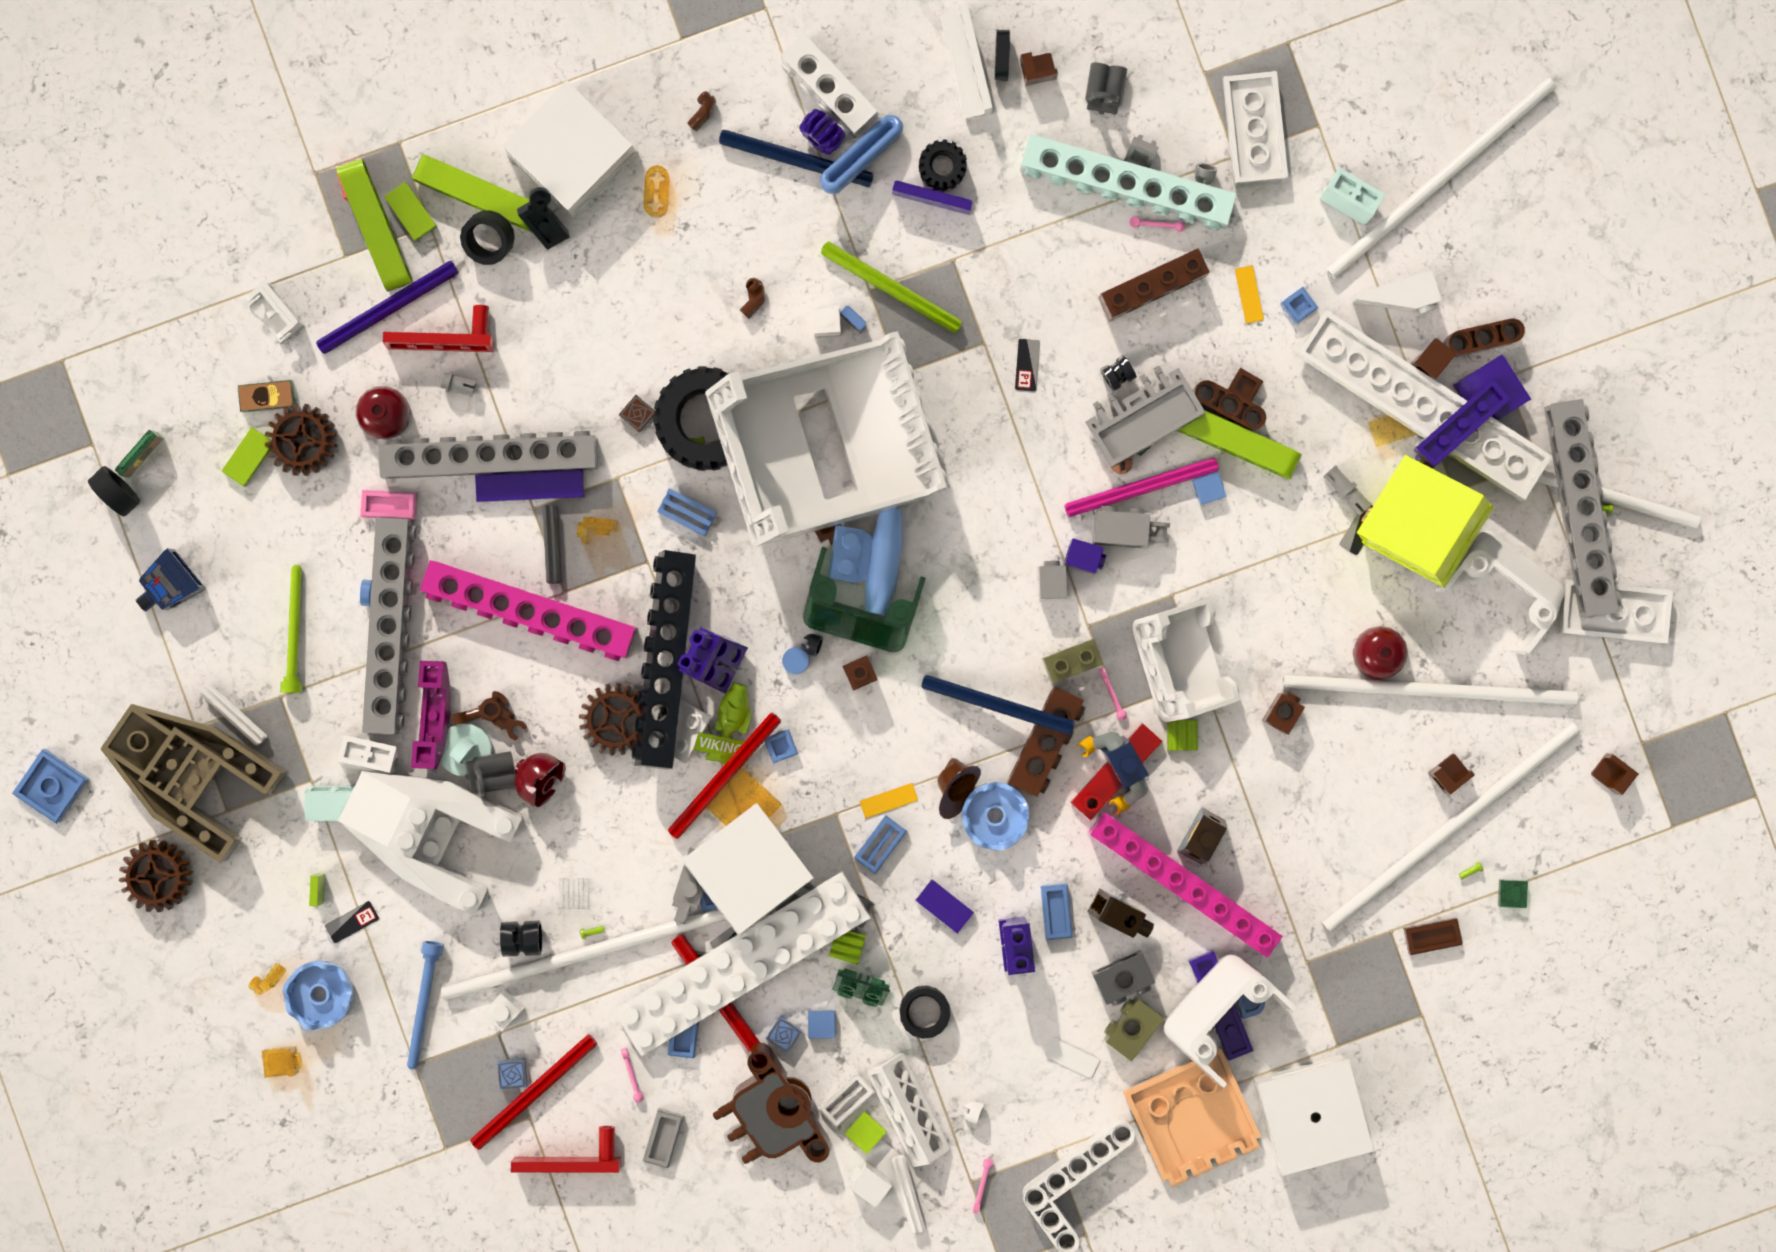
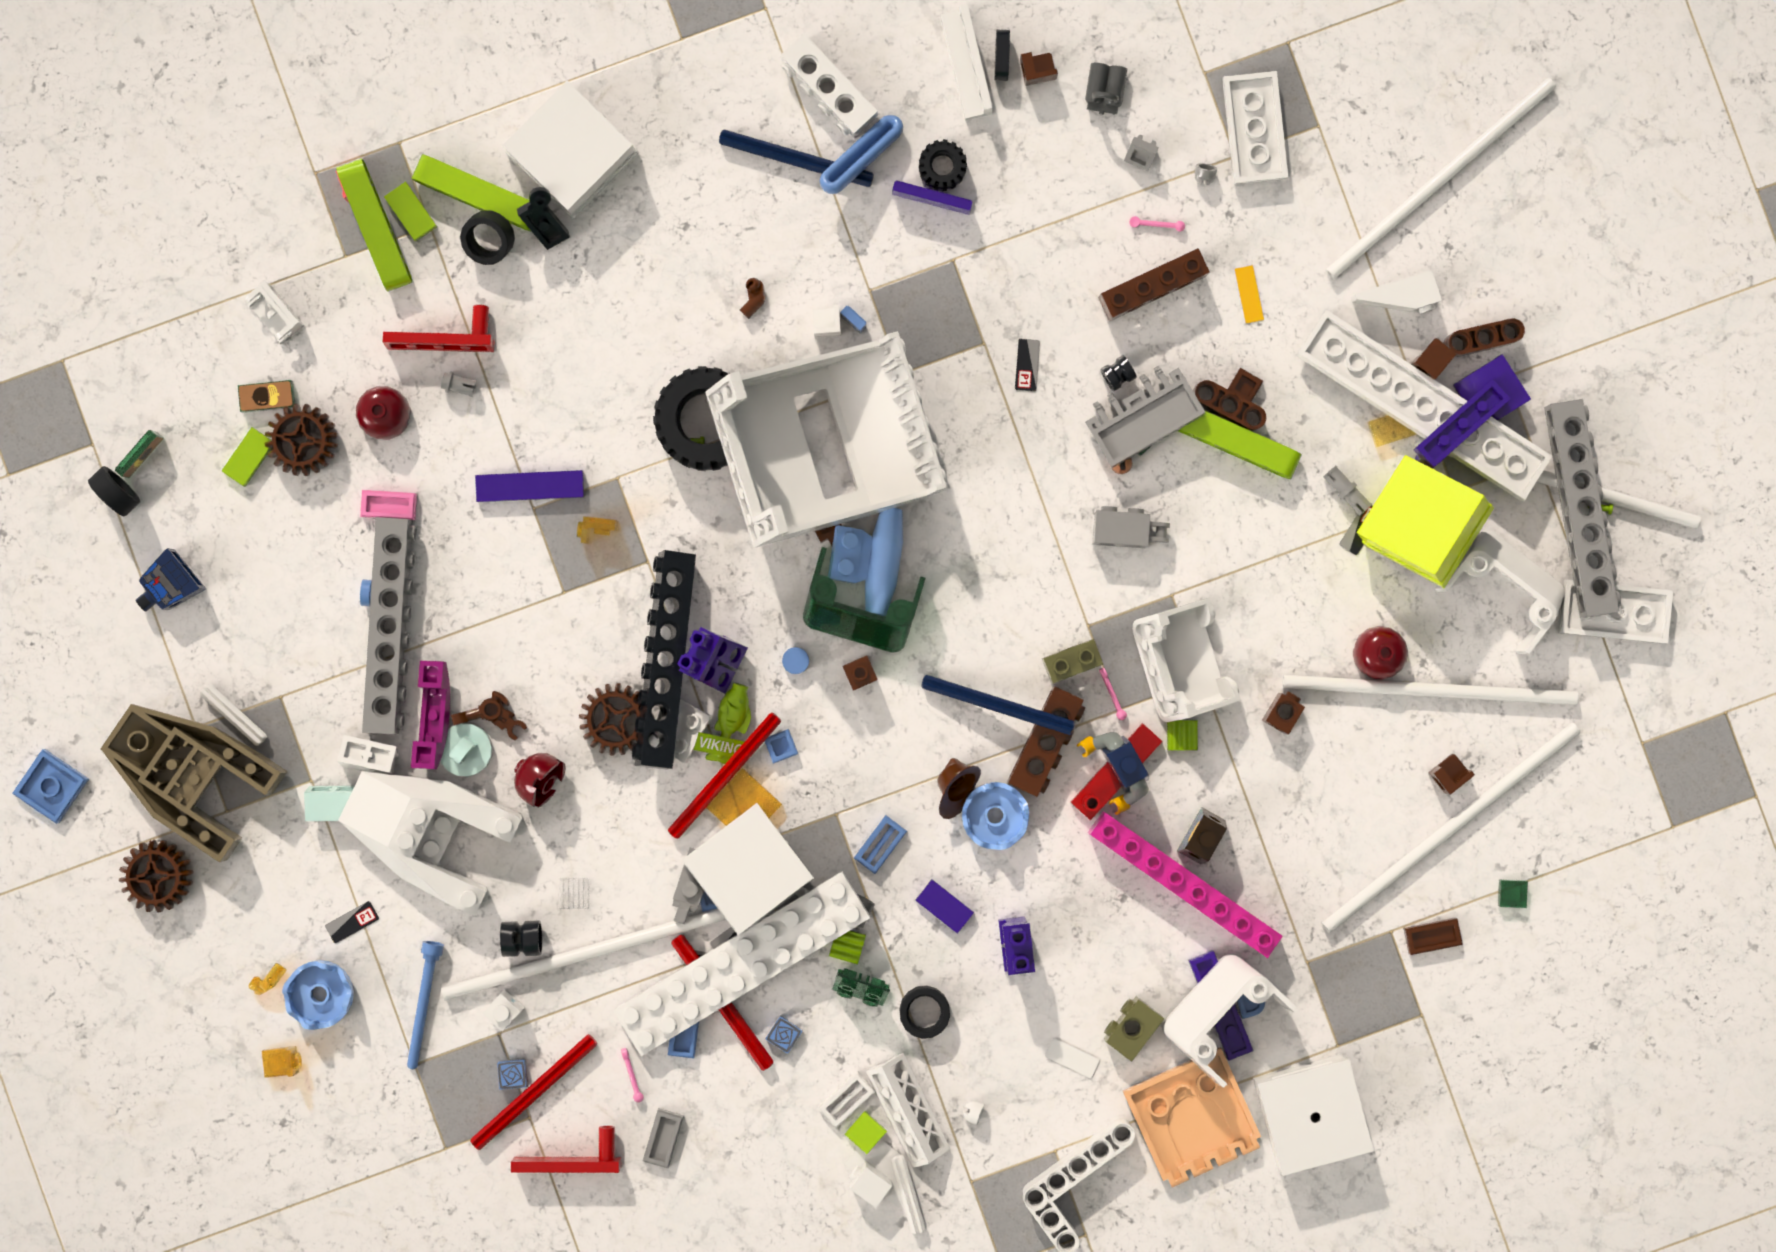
lime piece [280,564,302,693] -> none
lime piece [309,873,325,907] -> none
dark purple axle [316,261,459,354] -> none
light grey brick [378,431,598,479] -> none
dark pink brick [420,560,637,661] -> none
dark grey piece [465,751,515,796] -> none
dark grey axle [542,505,562,584] -> none
lime piece [580,926,605,940] -> none
tile [619,395,655,433] -> none
clear yellow beam [643,165,670,218] -> none
medium blue tile [657,488,717,536] -> none
reddish brown arm [687,91,716,131] -> none
reddish brown piece [713,1043,830,1164] -> none
dark purple gear [799,109,845,155] -> none
black hinge [801,633,823,657] -> none
medium blue tile [808,1010,835,1039] -> none
lime axle [821,241,962,334] -> none
yellow sticker [859,783,918,819] -> none
bright pink hinge [972,1158,994,1214] -> none
light aqua brick [1020,134,1237,231] -> none
light grey brick [1038,561,1067,599] -> none
medium blue tile [1040,883,1073,940] -> none
dark purple brick [1063,538,1106,574] -> none
dark pink axle [1064,458,1219,517] -> none
dark brown torso [1087,888,1154,938] -> none
dark grey brick [1091,950,1156,1006] -> none
white sticker [1110,532,1167,563] -> none
medium blue tile [1192,471,1227,505] -> none
medium blue tile [1280,287,1318,325] -> none
light aqua hinge [1319,167,1385,226] -> none
lime piece [1459,862,1484,880] -> none
reddish brown panel [1591,753,1639,795] -> none

